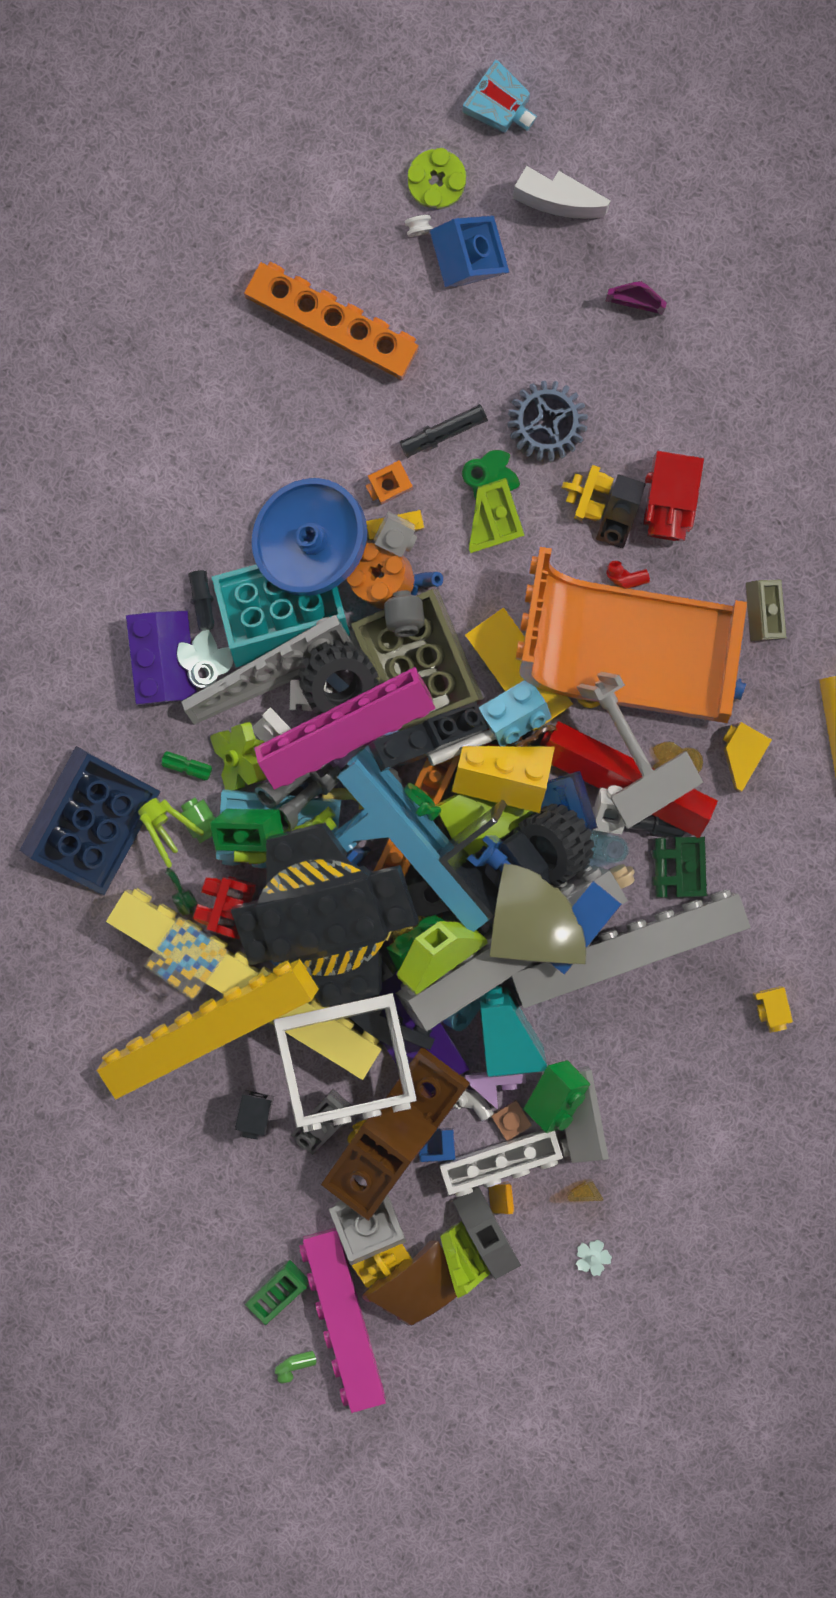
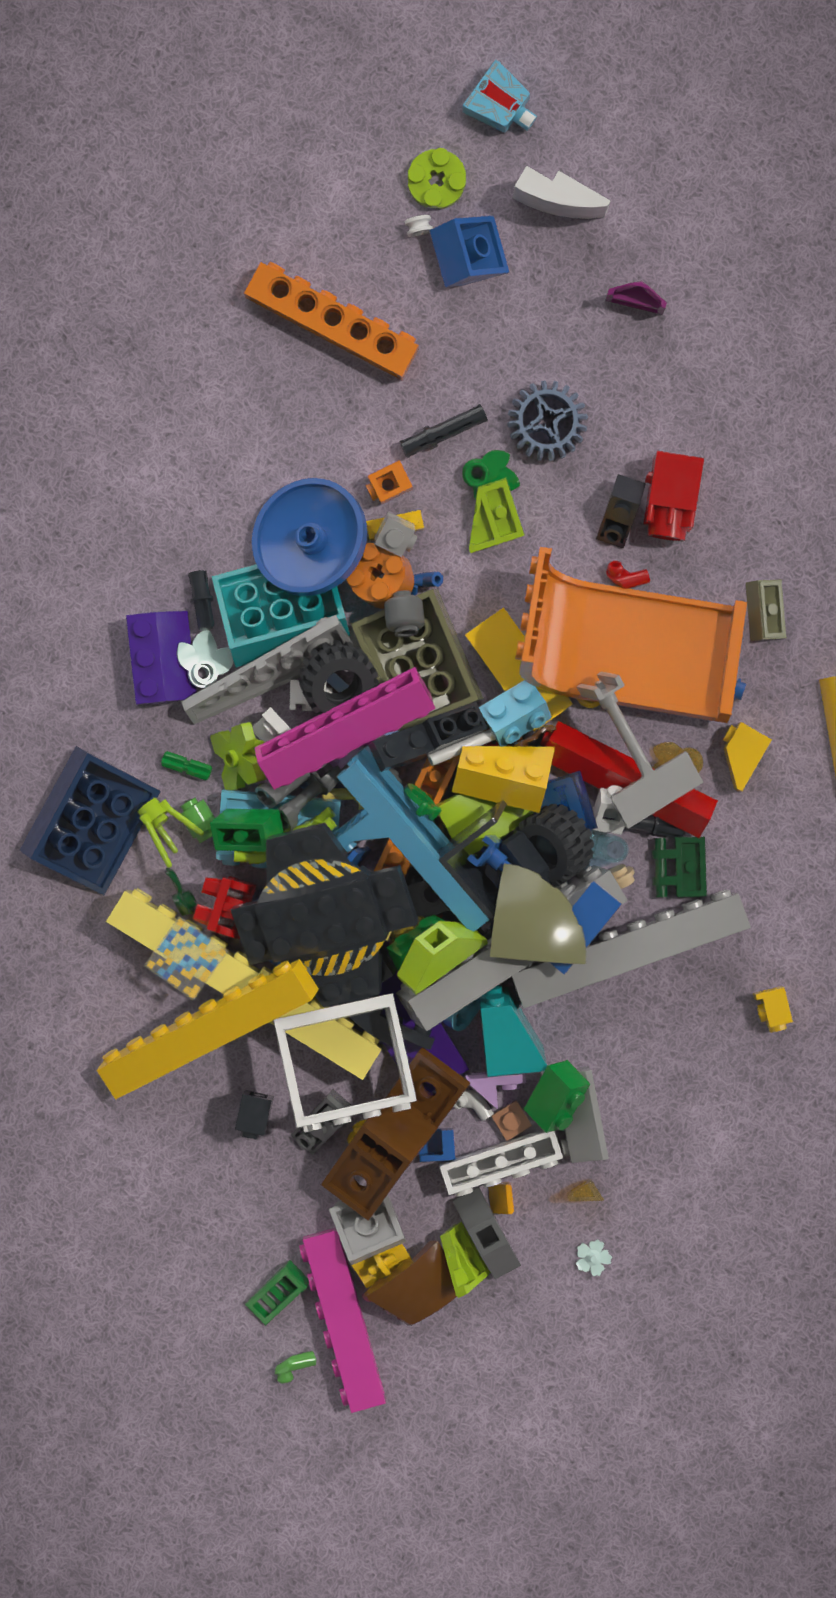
yellow hips [561,465,614,521] -> none

